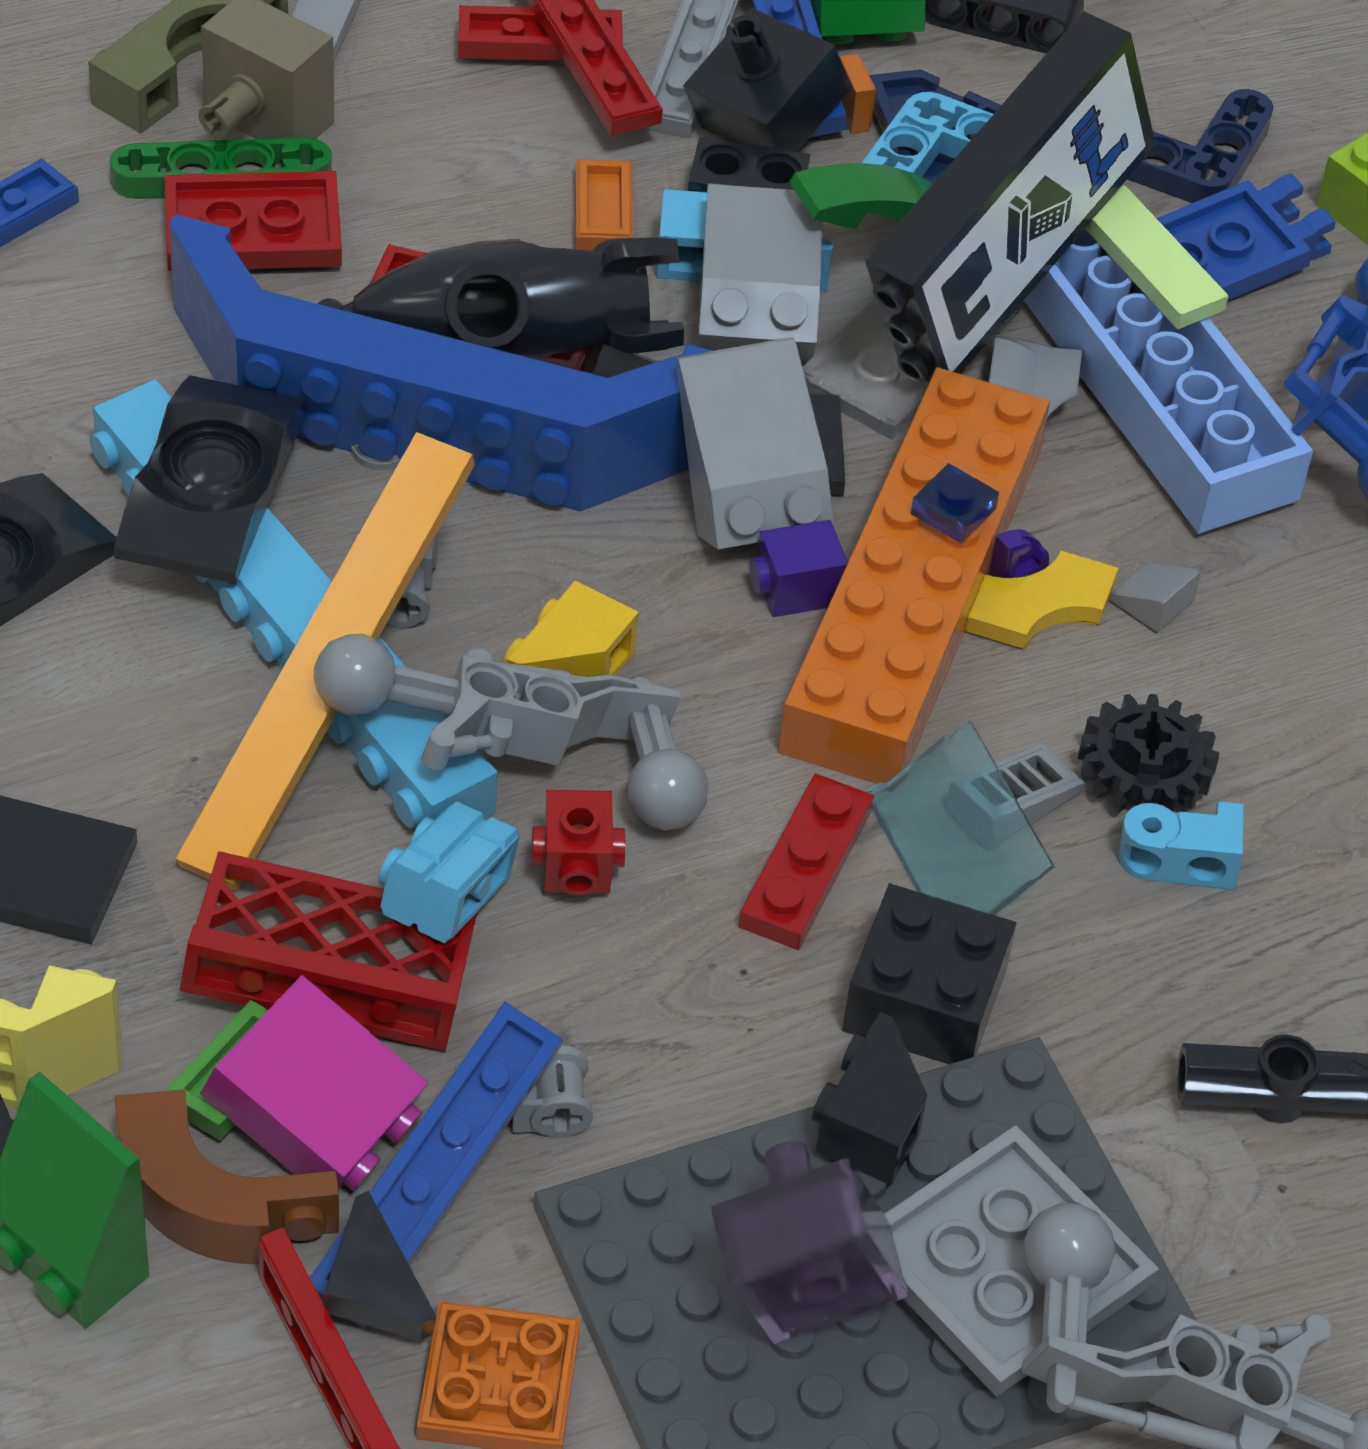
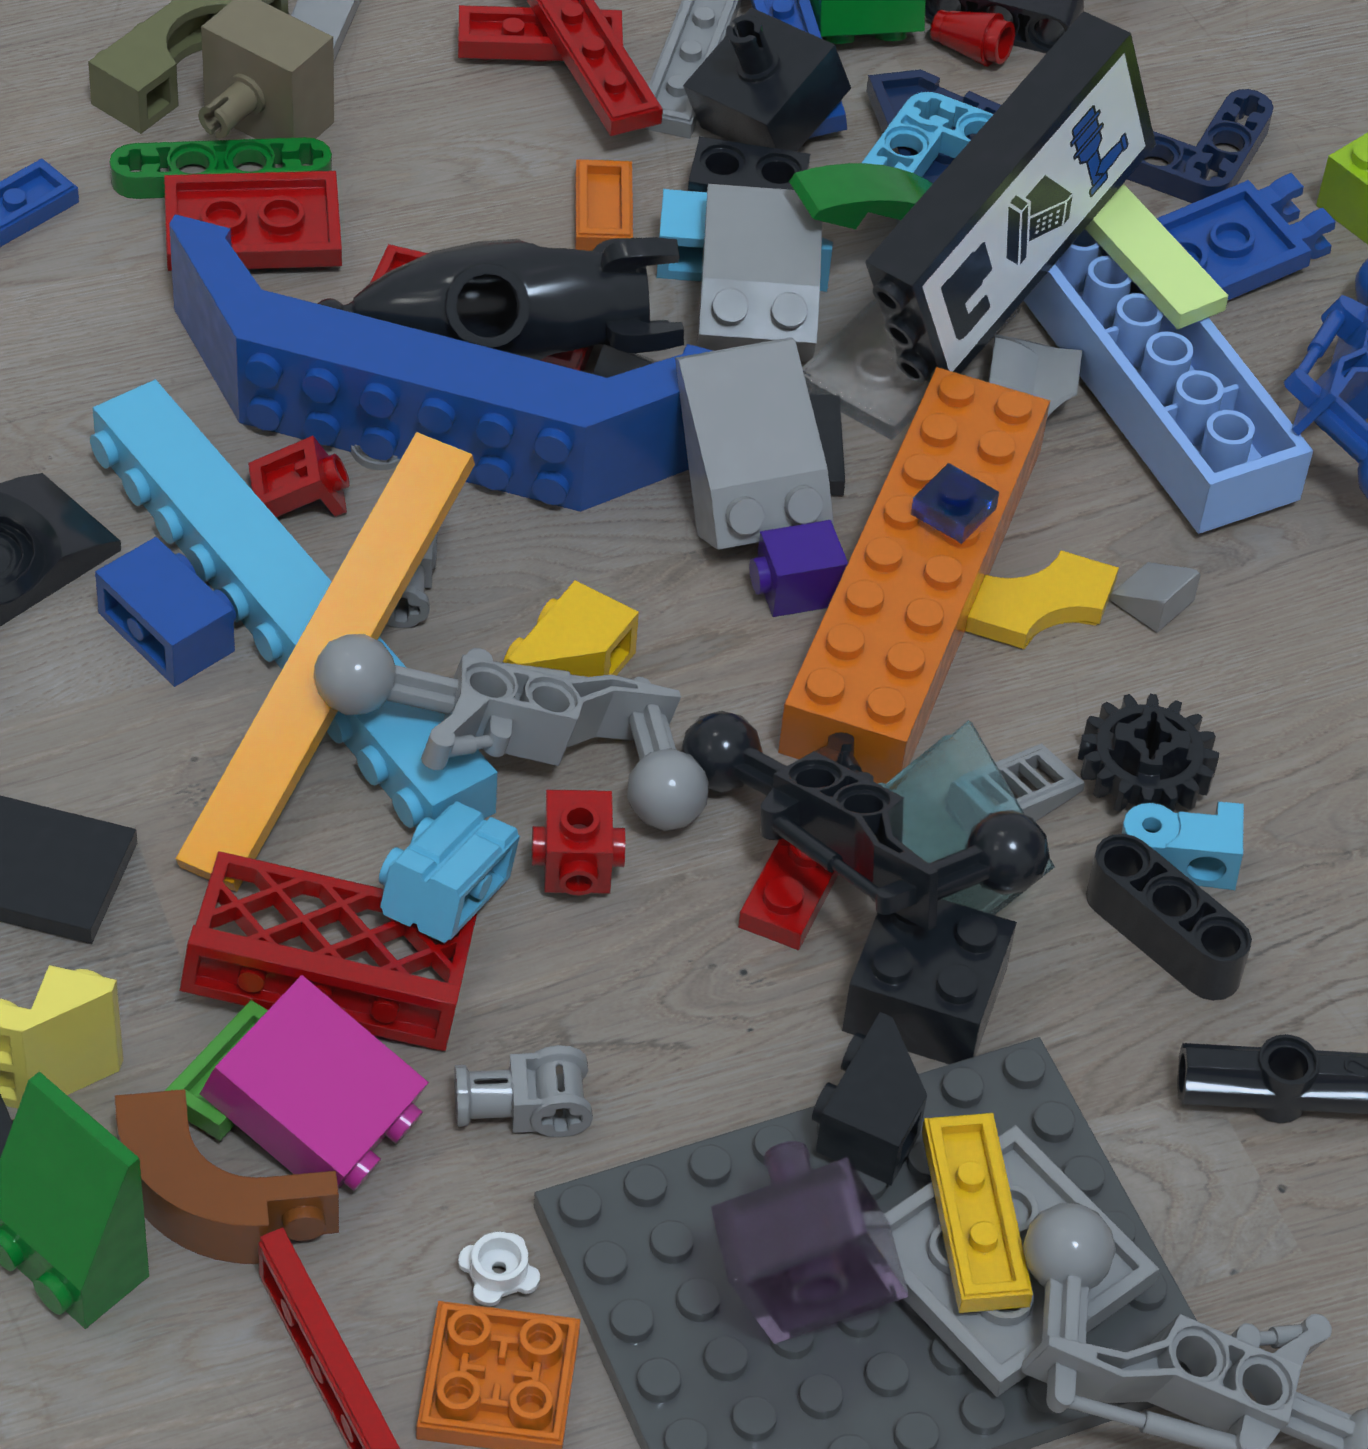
black slope [114,375,307,584] -> none
blue plate [310,1002,563,1329] -> none
black slope [323,1190,437,1341] -> none
orange tile [839,54,876,134] -> none
dark purple tile [989,529,1049,578] -> none
none -> blue brick [95,537,236,687]
none -> red bracket [248,436,350,517]
none -> white plate [458,1232,540,1306]
none -> black piece [681,711,1050,931]
none -> yellow tile [922,1113,1033,1313]
none -> red cone [930,9,1015,67]
none -> black beam [1086,834,1252,1001]

